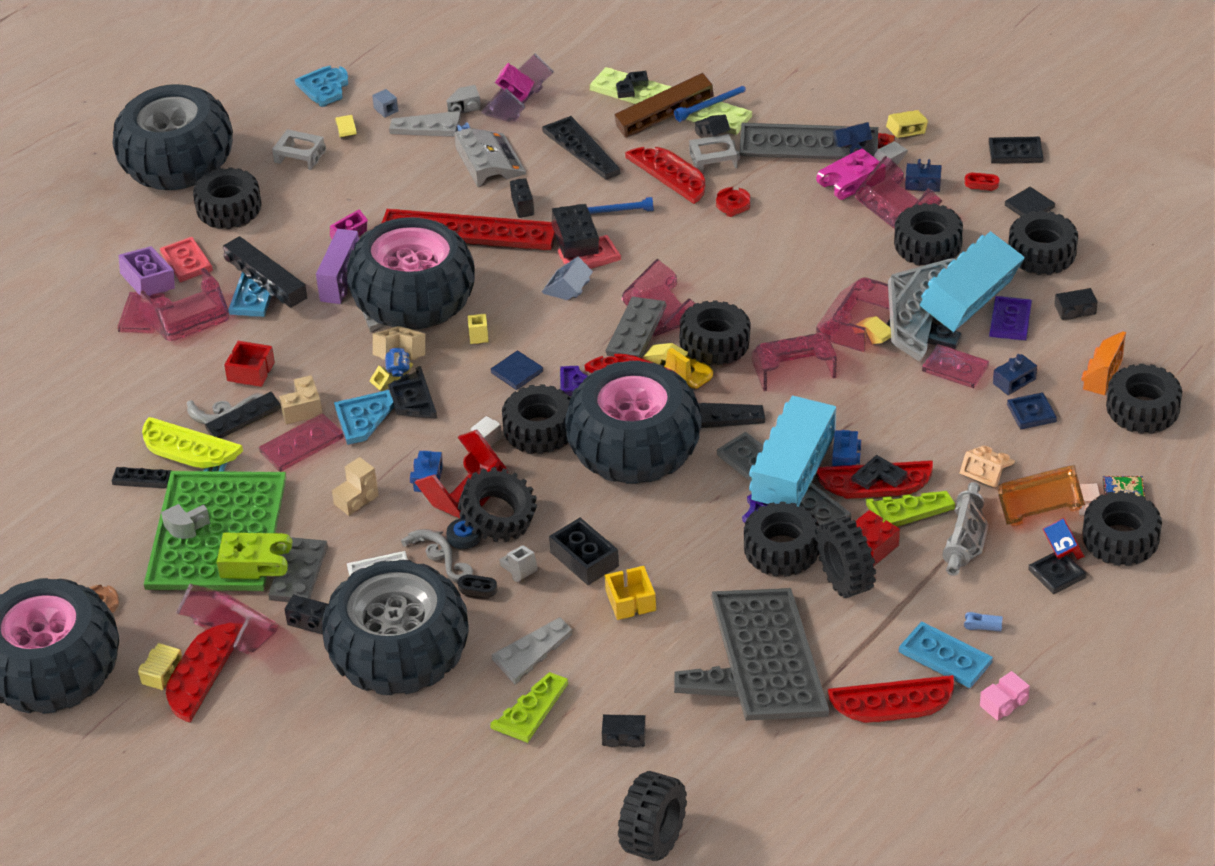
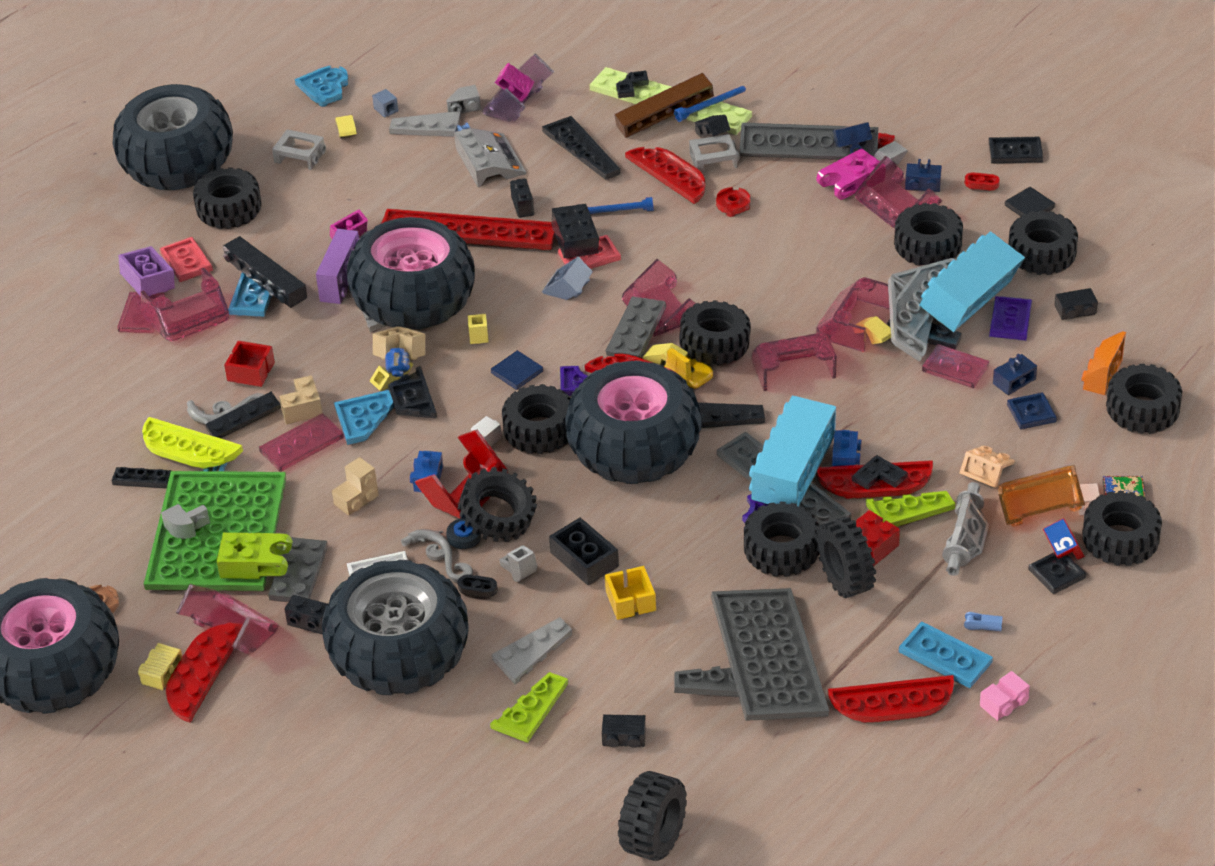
light yellow brick [886,110,928,138] -> none

